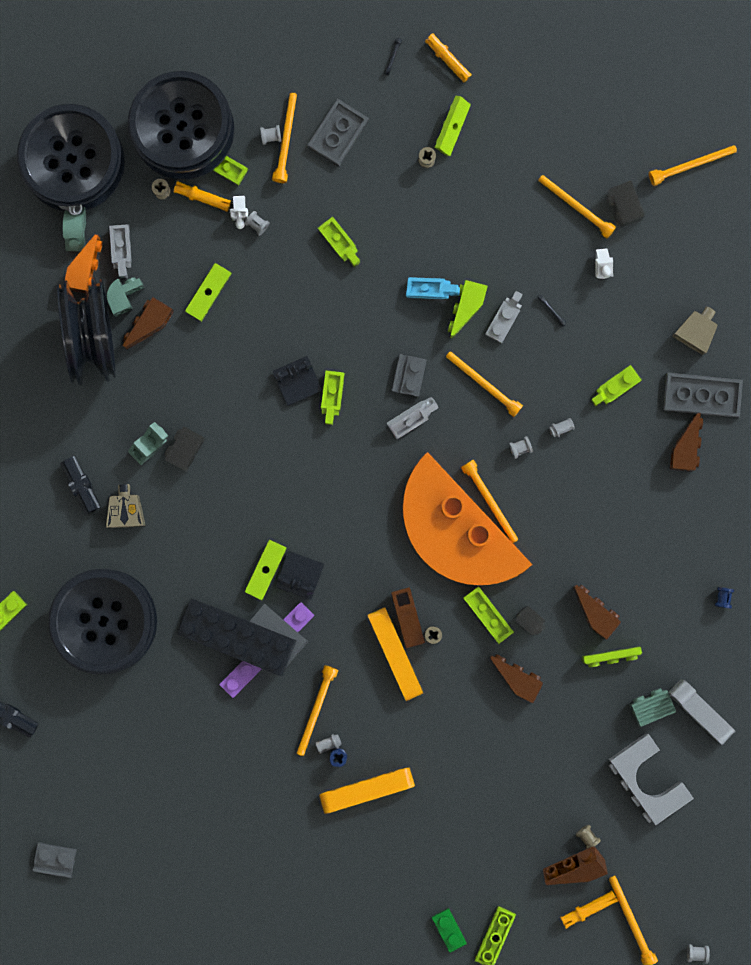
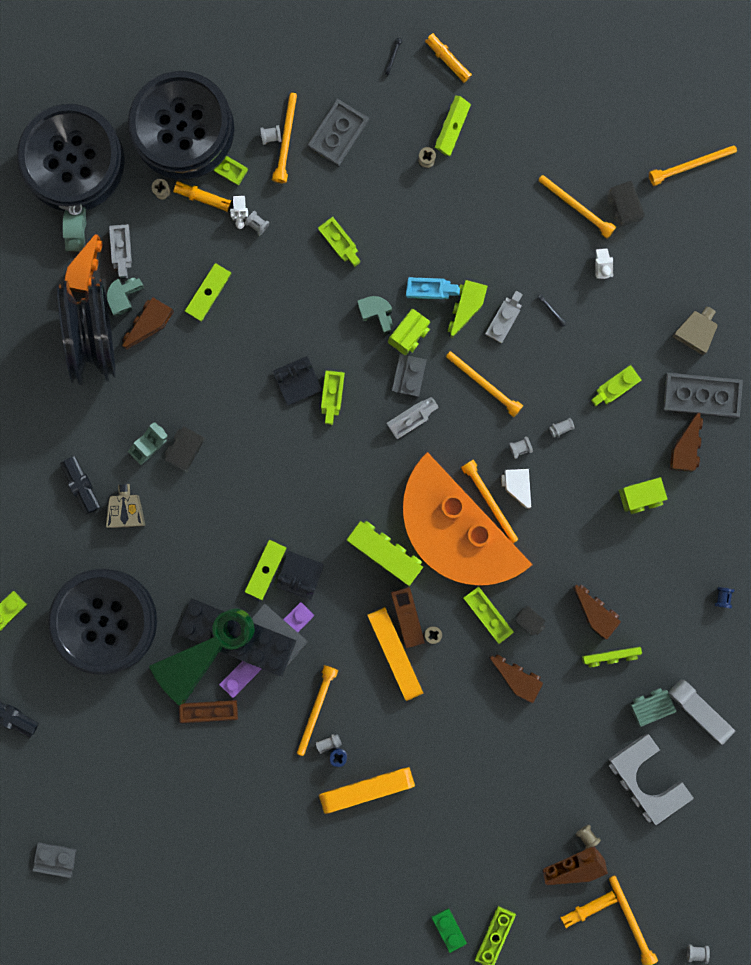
none -> dark green piece [149,608,254,706]
none -> reddish brown tile [179,700,238,723]
none -> lime brick [347,521,423,586]
none -> sand green brick [357,296,393,334]
none -> lime brick [388,309,430,355]
none -> white slope [501,469,531,508]
none -> lime brick [619,477,668,514]

